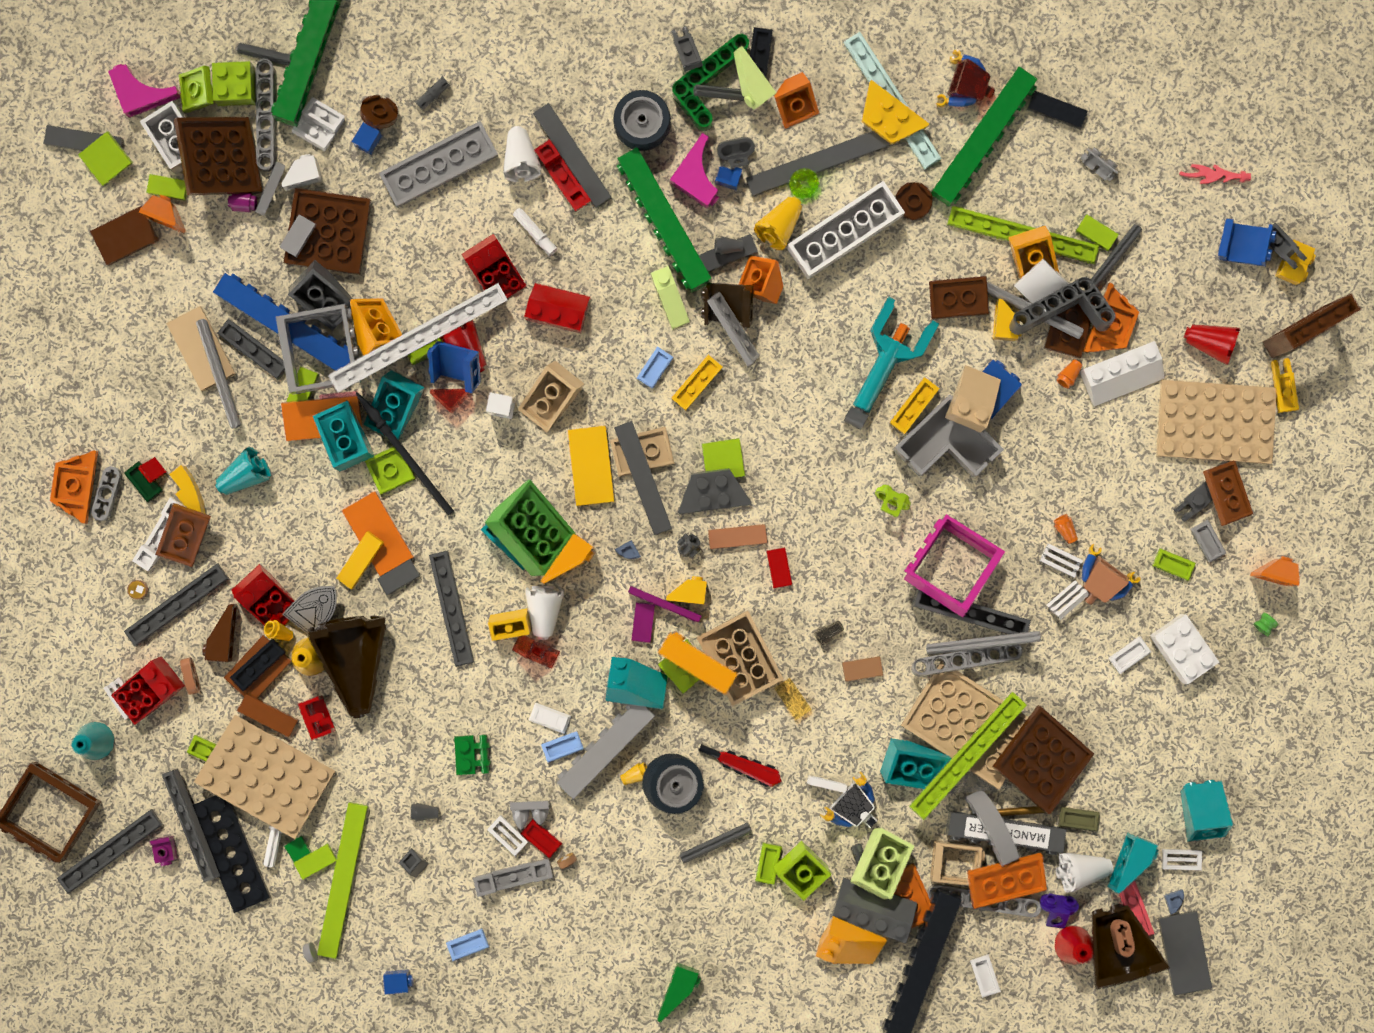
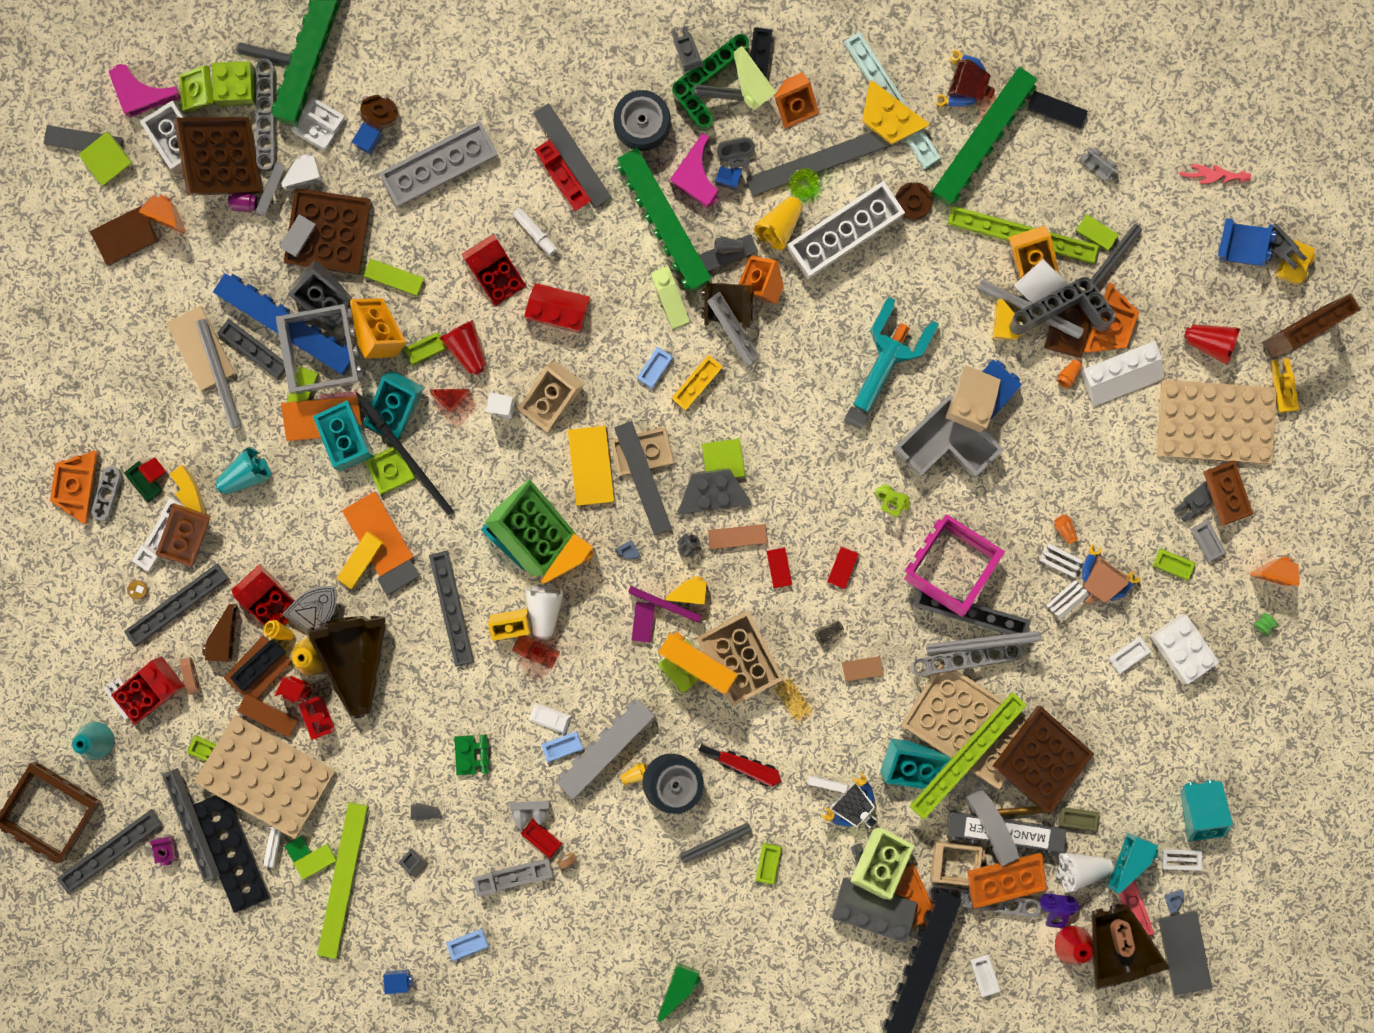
lime tile [146,174,187,201] -> none
light grey tile [303,942,318,963] -> none
white plate [328,284,507,393] -> none
dark grey pin [415,76,451,111] -> none
blue panel [427,341,481,393] -> none
white tile [487,815,528,856] -> none
white cone [503,126,541,182] -> none
teal slope [605,656,668,709] -> none
lime brick [774,840,832,901] -> none
light orange slope [816,916,887,964] -> none
yellow plate [889,377,940,434] -> none
reddish brown tile [929,276,989,320] -> none
none -> red window [274,675,312,703]
none -> lime tile [364,258,424,297]
none -> red tile [827,547,859,589]

